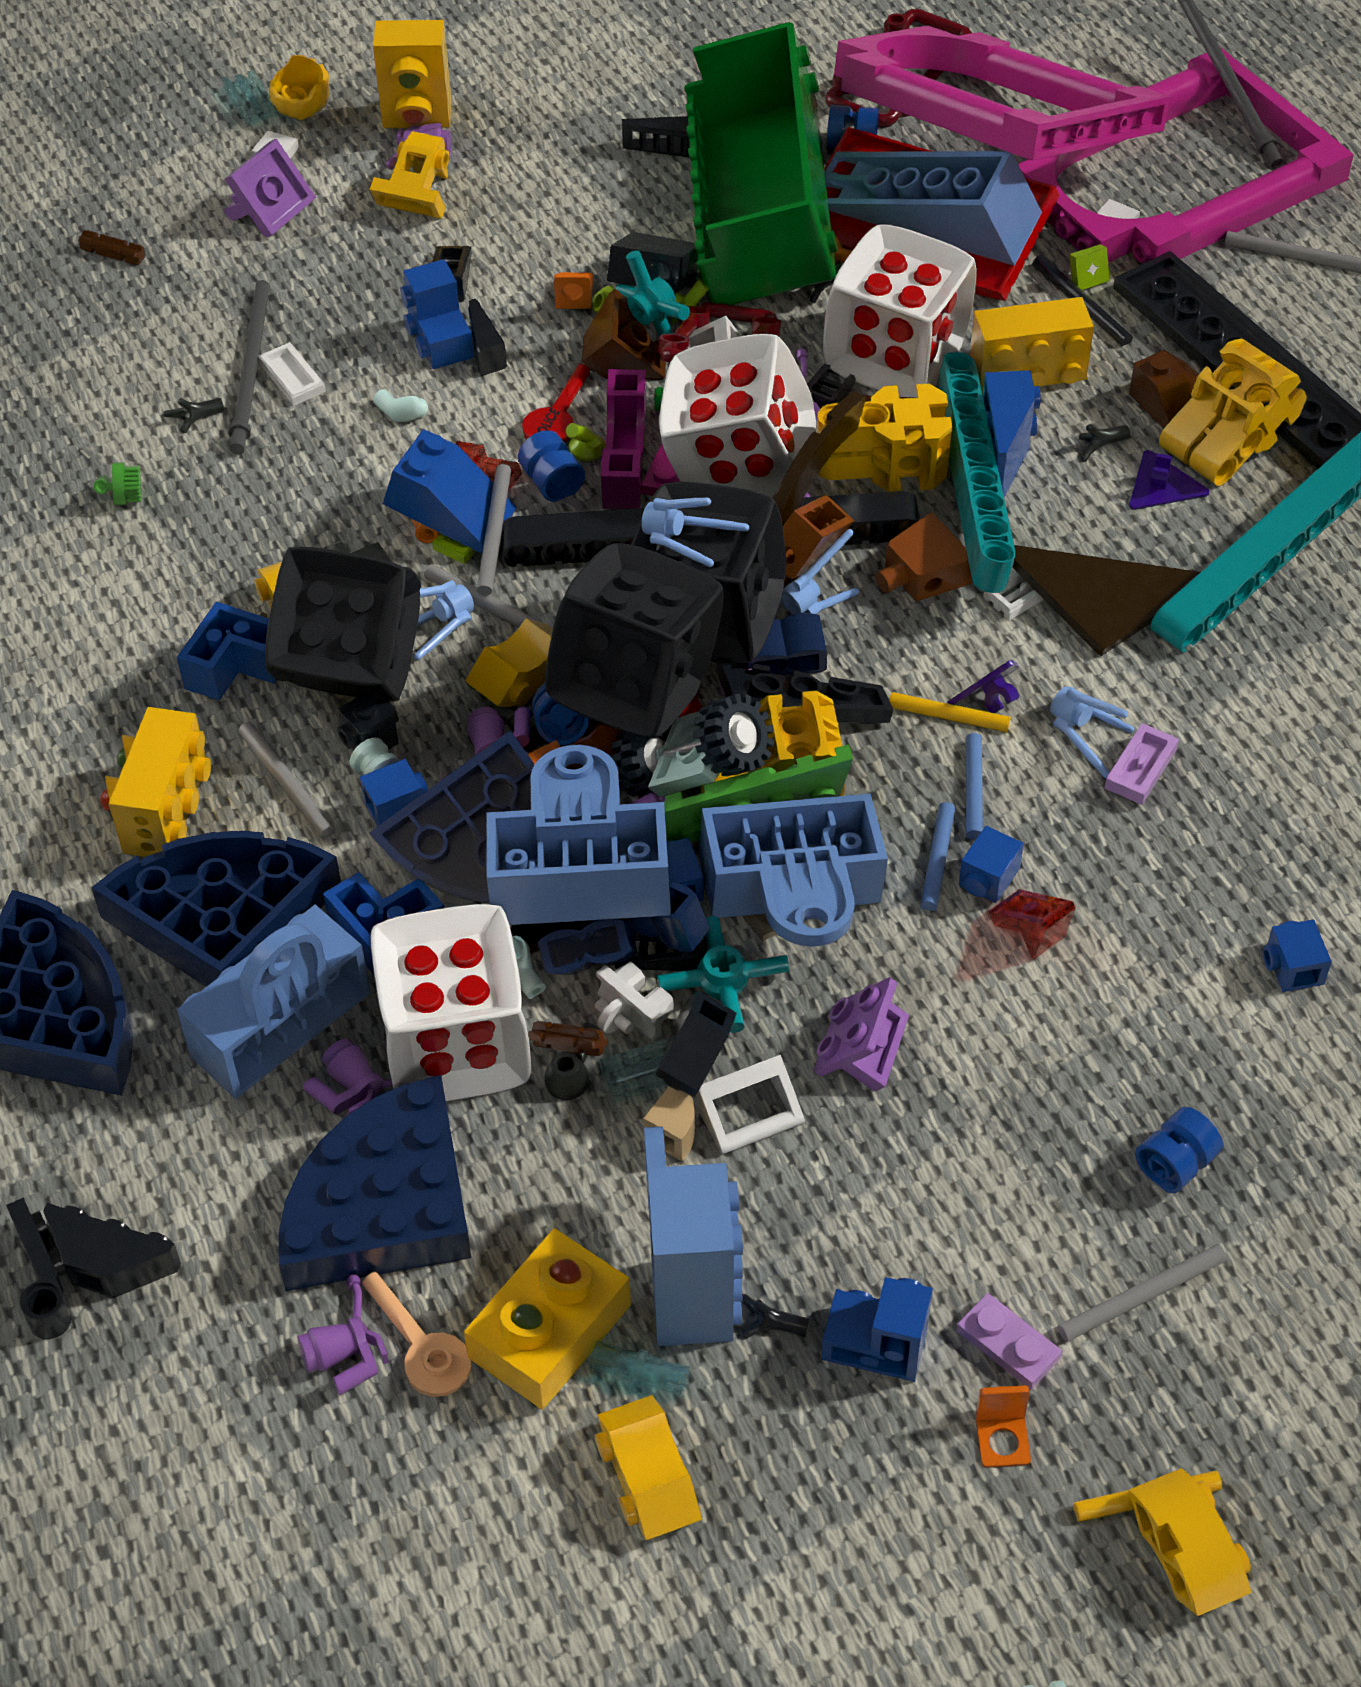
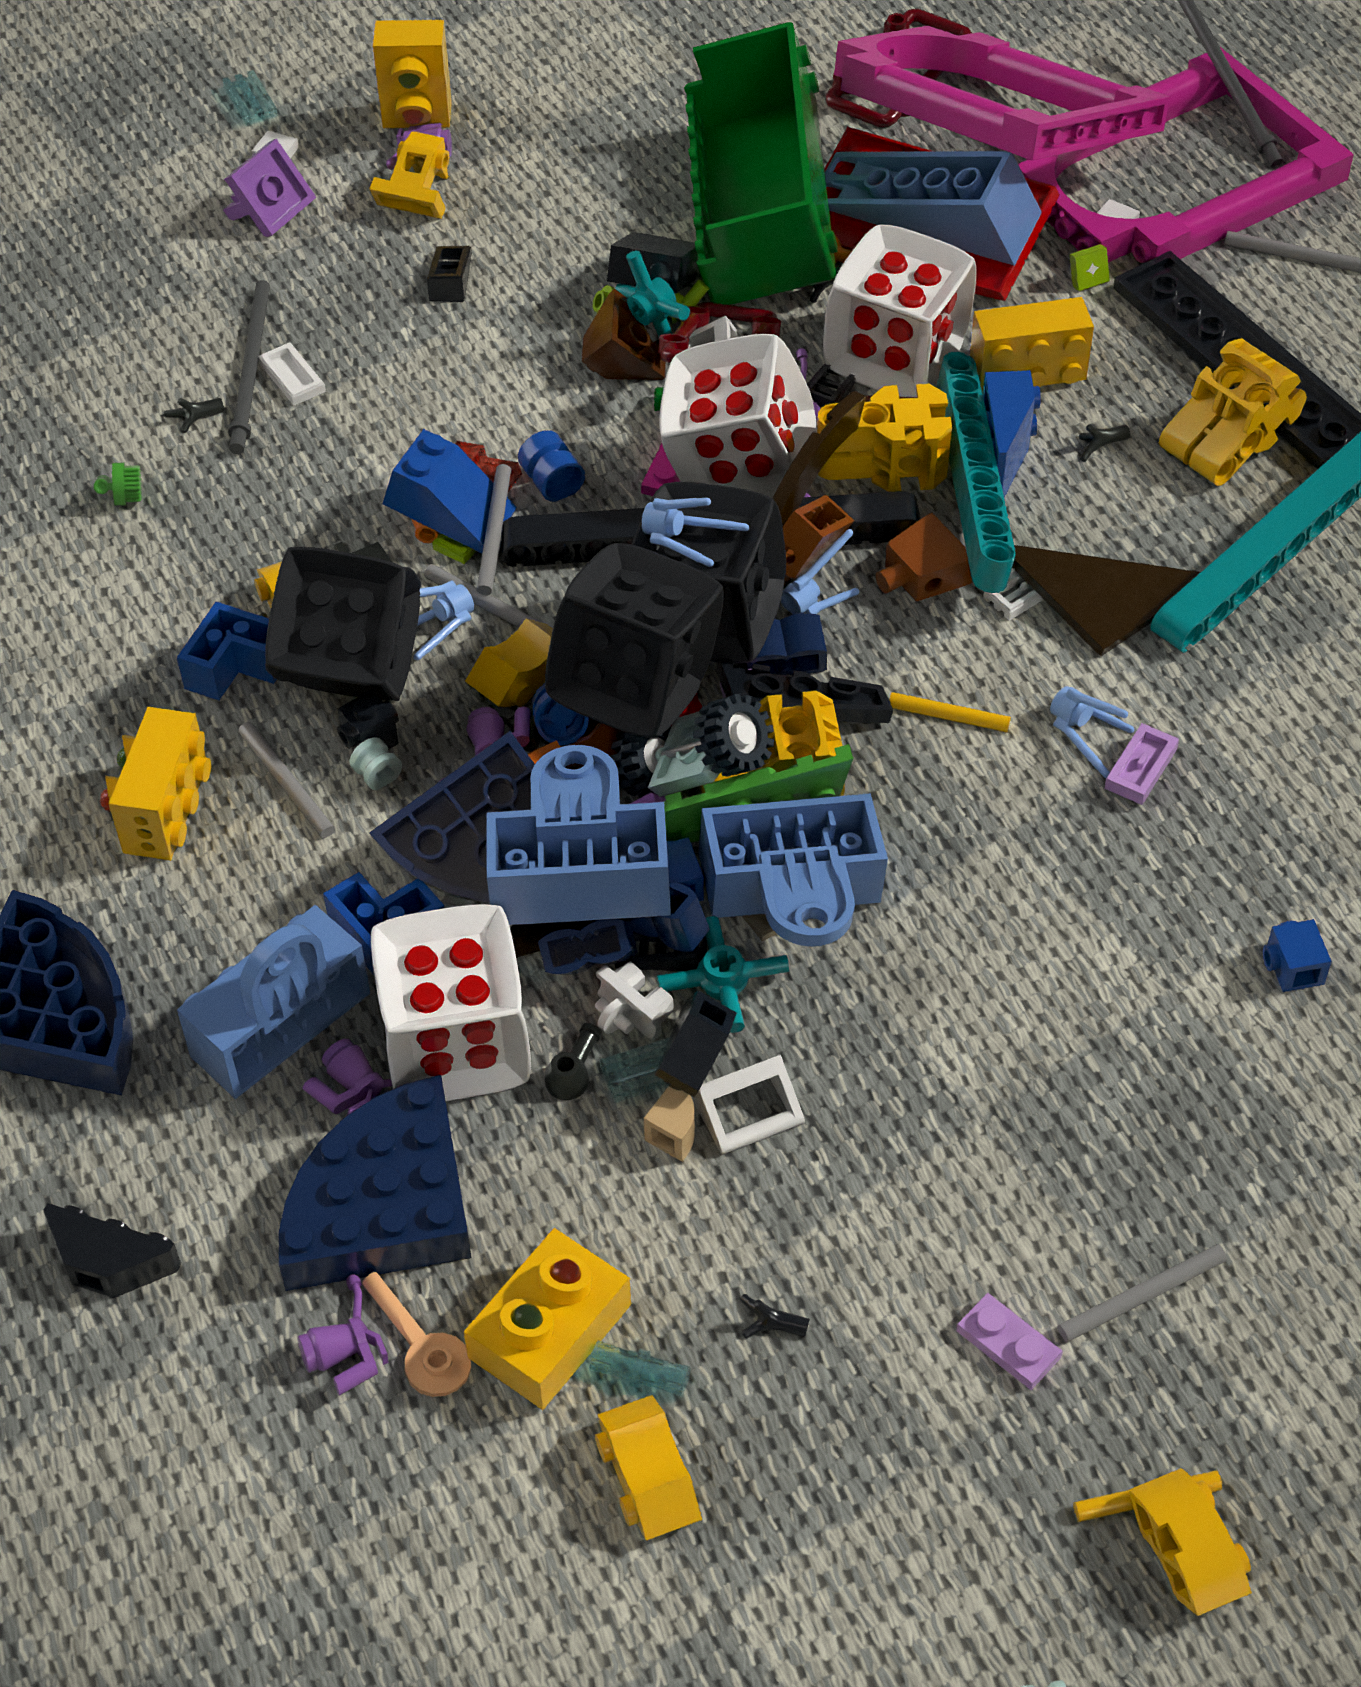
black plate [6,1197,72,1340] -> none
reddish brown axle [78,230,145,265] -> none
dark blue brick [91,831,341,987] -> none
yellow hair [269,55,330,120] -> none
blue brick [359,759,428,826] -> none
light aqua arm [373,389,428,422] -> none
blue brick [400,259,474,369] -> none
black slope [468,299,507,376] -> none
light aqua arm [512,936,546,999] -> none
red piece [522,364,590,443] -> none
reddish brown axle [528,1021,608,1056] -> none
orange bracket [554,272,593,309] -> none
lime plate [566,423,606,461] -> none
magenta arch [601,369,647,509] -> none
black slope [622,116,690,158] -> none
medium blue brick [644,1126,743,1346] -> none
medium lavender bracket [814,977,909,1091] -> none
blue brick [821,1277,933,1382] -> none
blue wheel [827,104,879,150] -> none
medium blue bar [920,802,955,911] -> none
dark purple piece [947,659,1020,713] -> none
blue brick [958,826,1024,903] -> none
medium blue bar [966,733,983,839] -> none
orange bracket [975,1385,1031,1468] -> none
clear red slope [988,889,1076,960] -> none
black bar [1033,255,1133,347] -> none
reddish brown slope [1129,350,1199,429] -> none
dark purple piece [1129,450,1210,510] -> none
blue wheel [1135,1107,1224,1193] -> none

